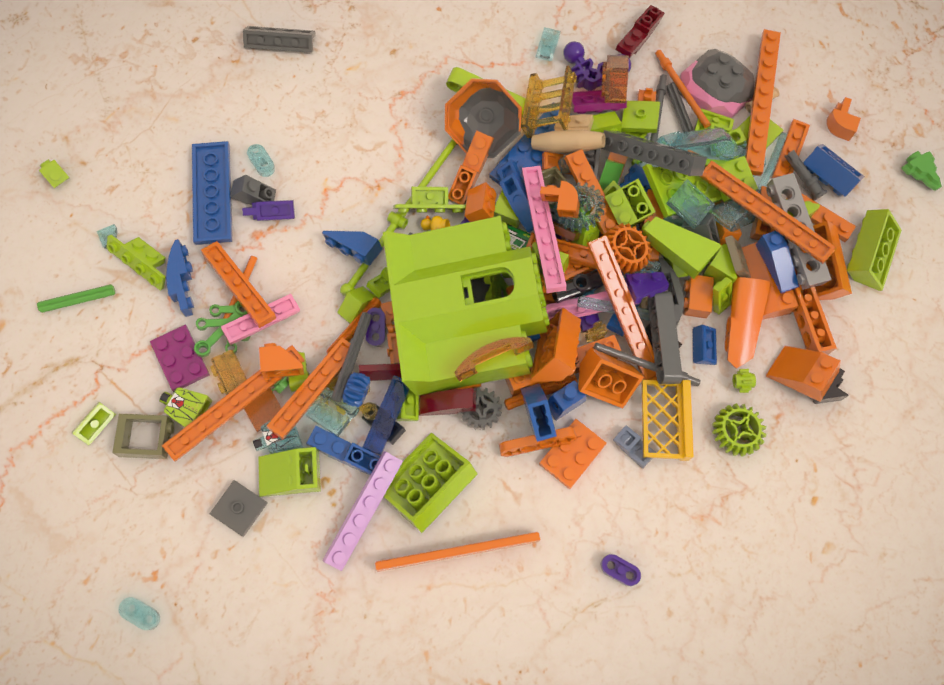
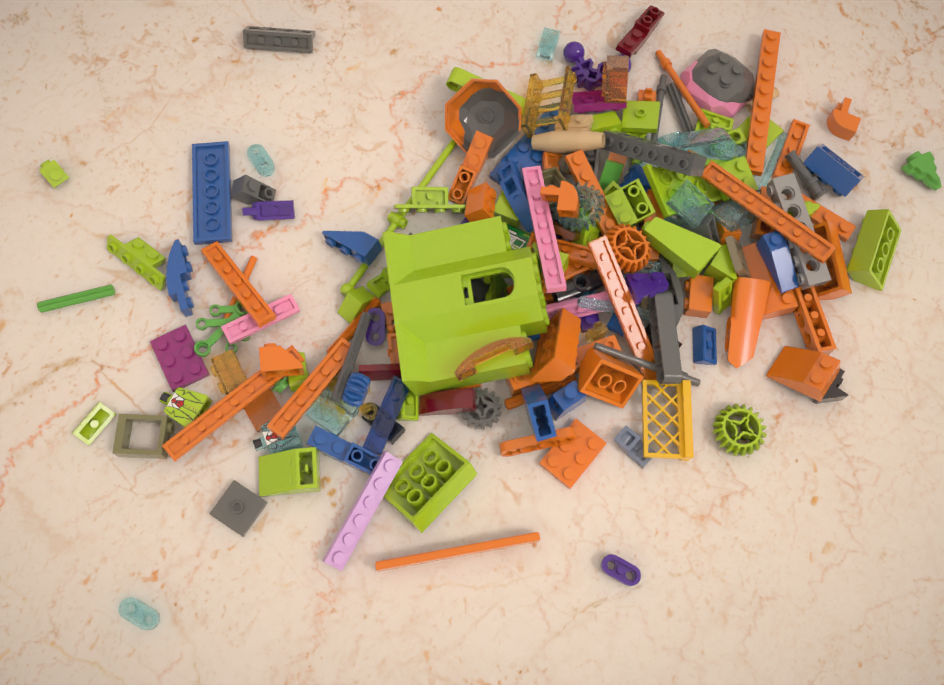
clear light blue tile [97,224,118,249] -> none
yellow animal [420,215,451,231] -> none
lime gear [732,369,756,393] -> none

